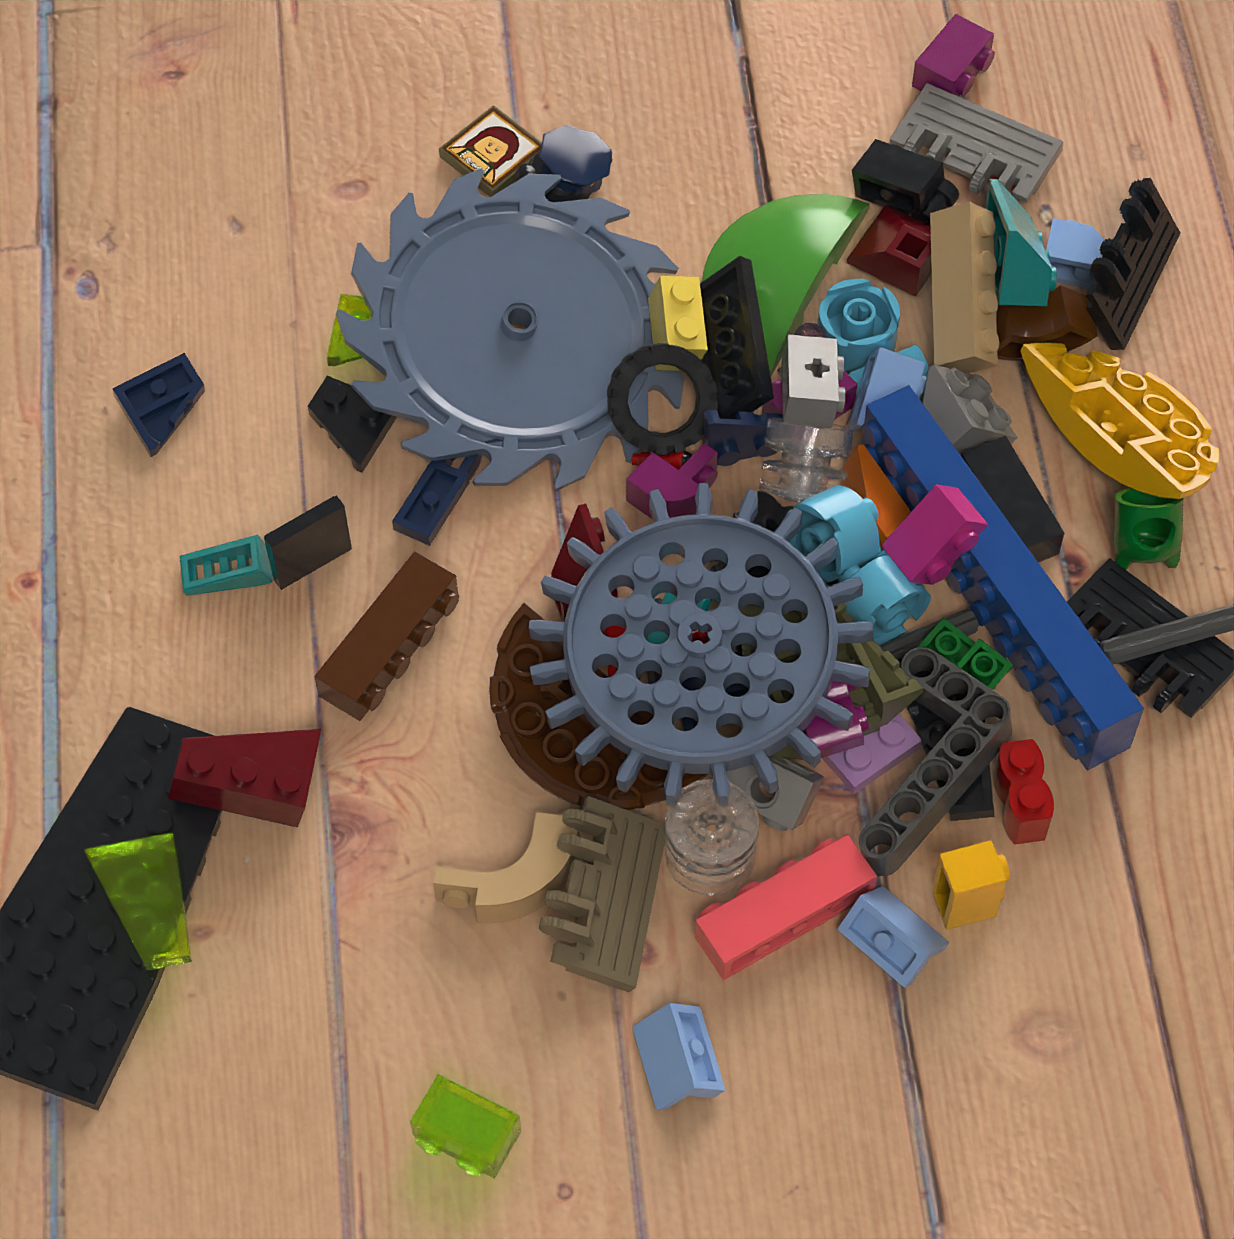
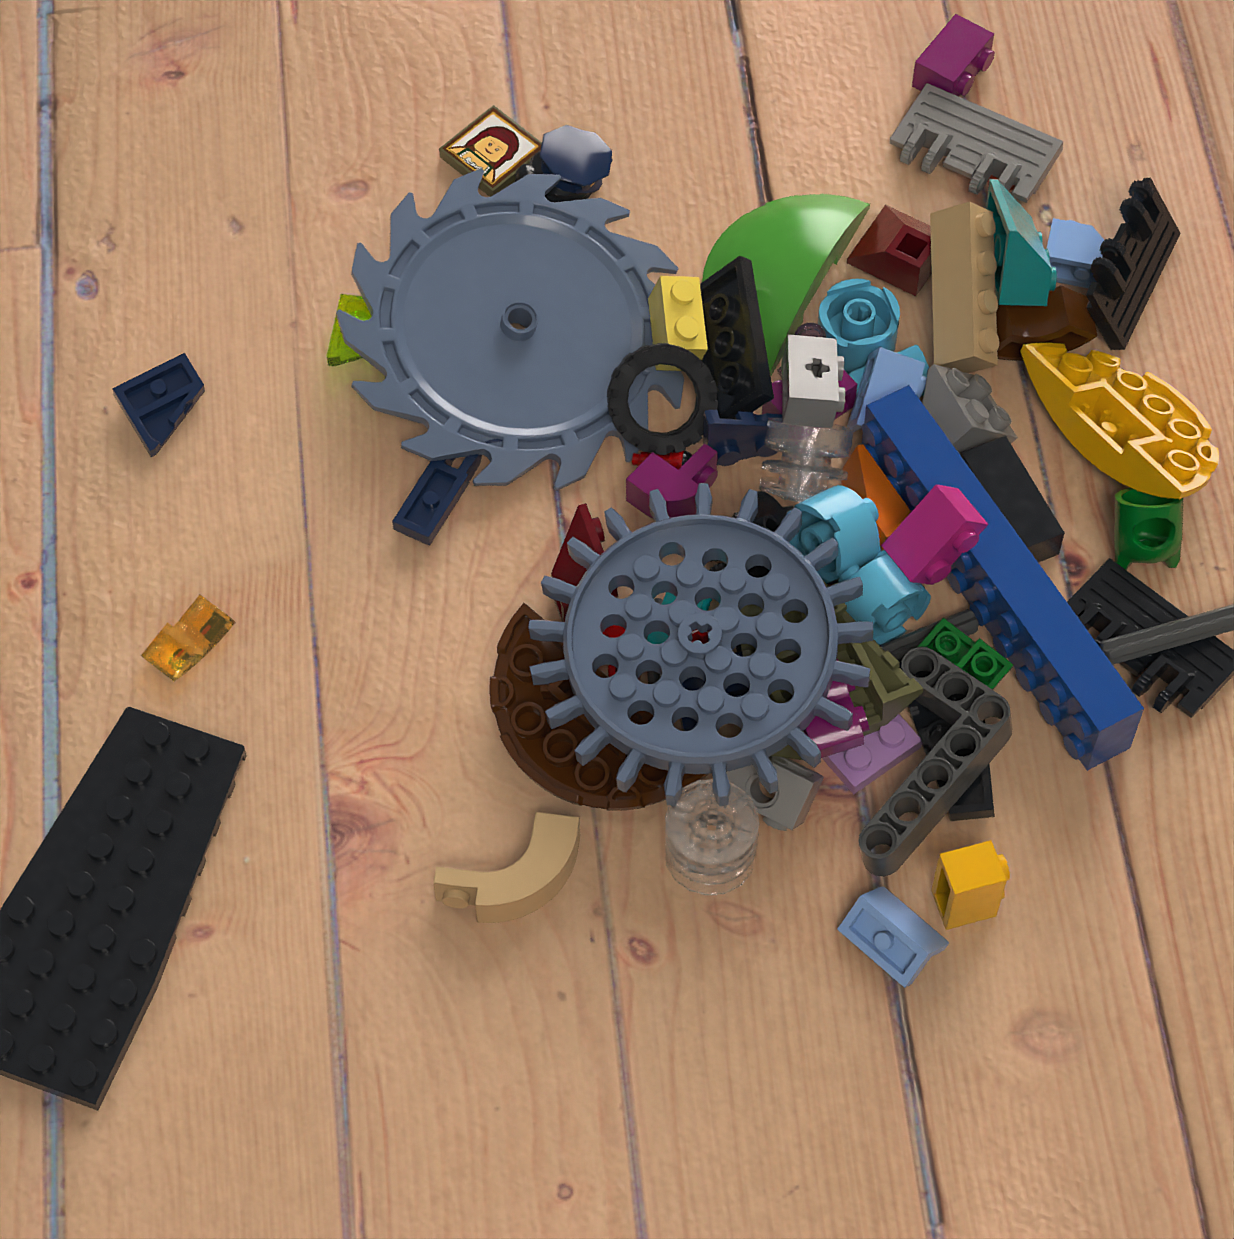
clear neon green wing [84,833,192,970] -> none
dark red wedge [168,729,321,828] -> none
teal slope [180,534,273,596] -> none
black tile [264,495,352,590] -> none
black wing [308,376,397,473] -> none
reddish brown brick [314,551,459,721] -> none
clear neon green brick [410,1074,521,1179] -> none
dark tan hinge [539,796,668,992] -> none
light blue panel [633,1003,726,1110] -> none
coral brick [695,834,877,980] -> none
black hinge [852,139,959,225] -> none
red brick [993,739,1054,845] -> none
none -> clear yellow slope [141,594,236,681]

